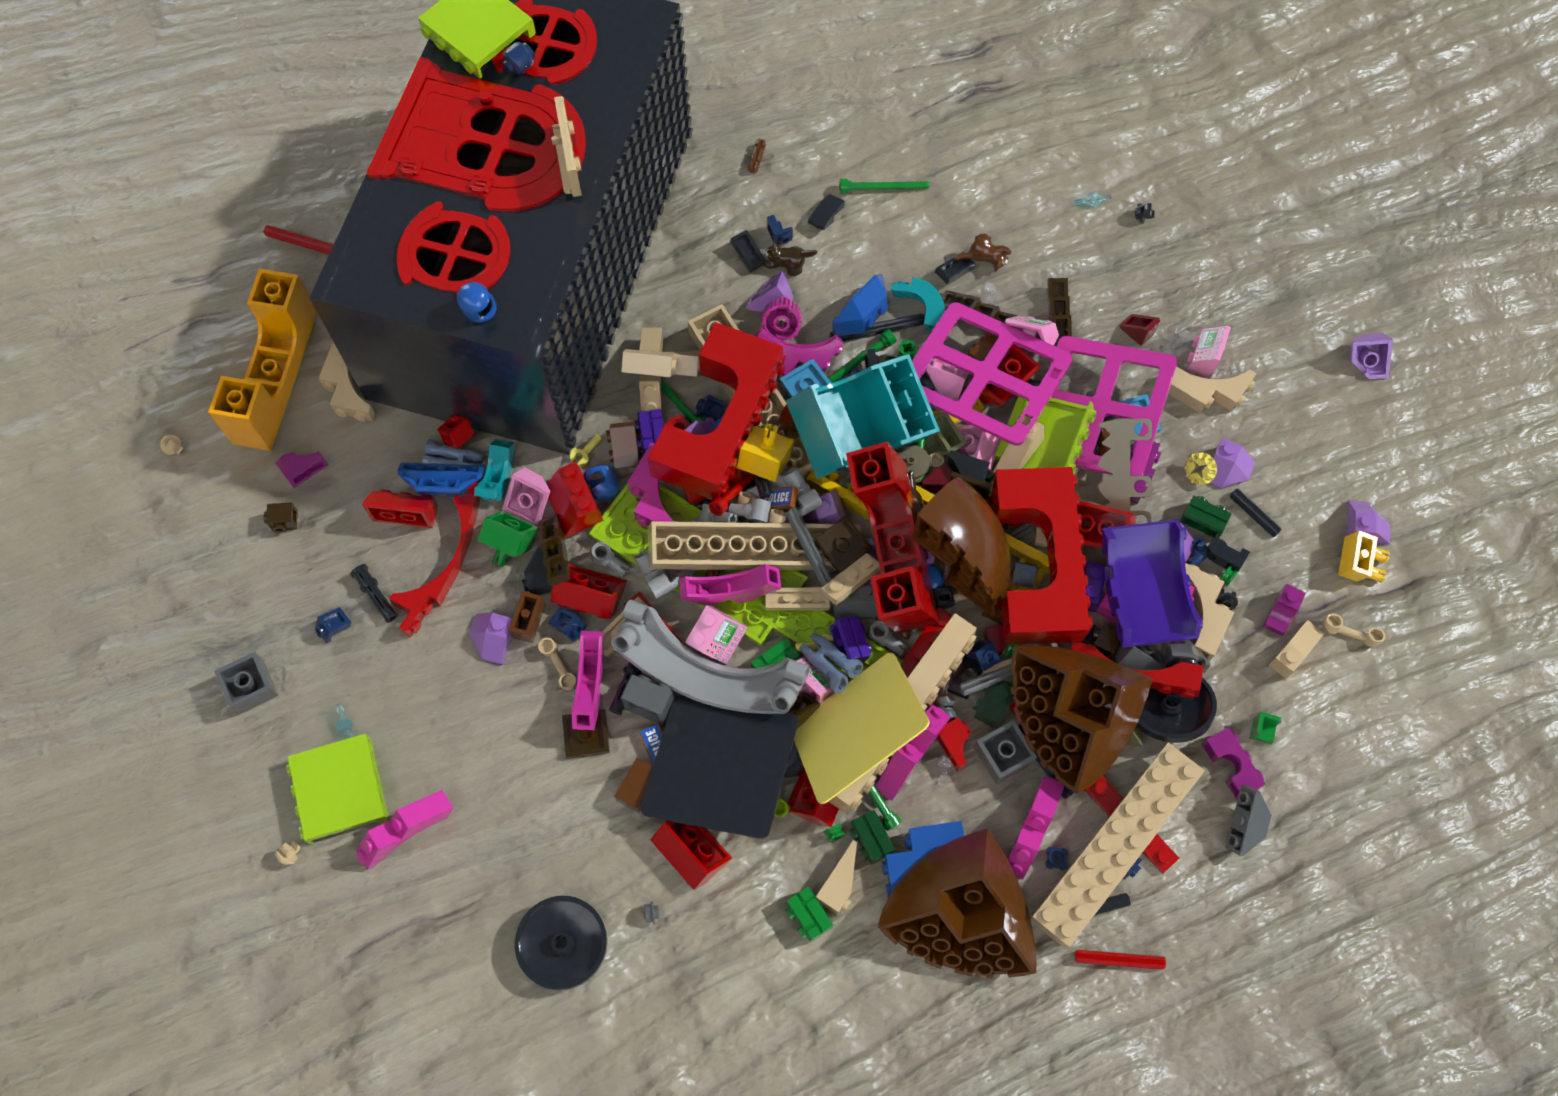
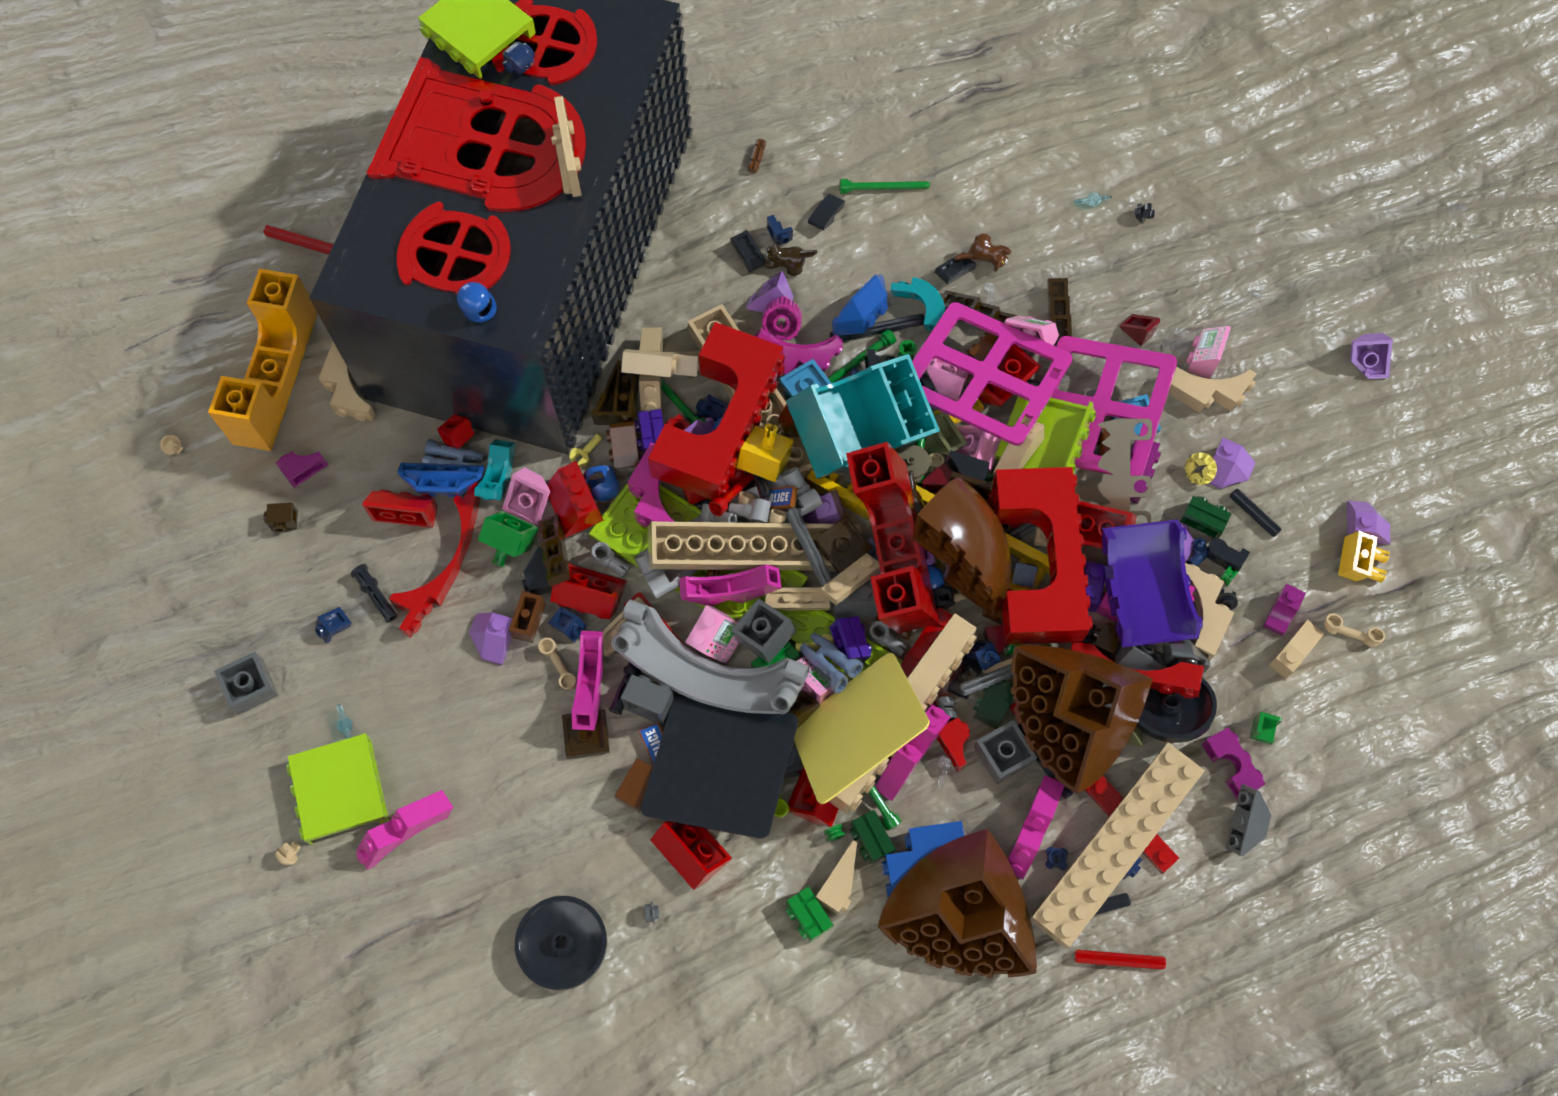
none -> dark brown wedge [591,360,640,425]
none -> dark grey brick [731,599,796,663]

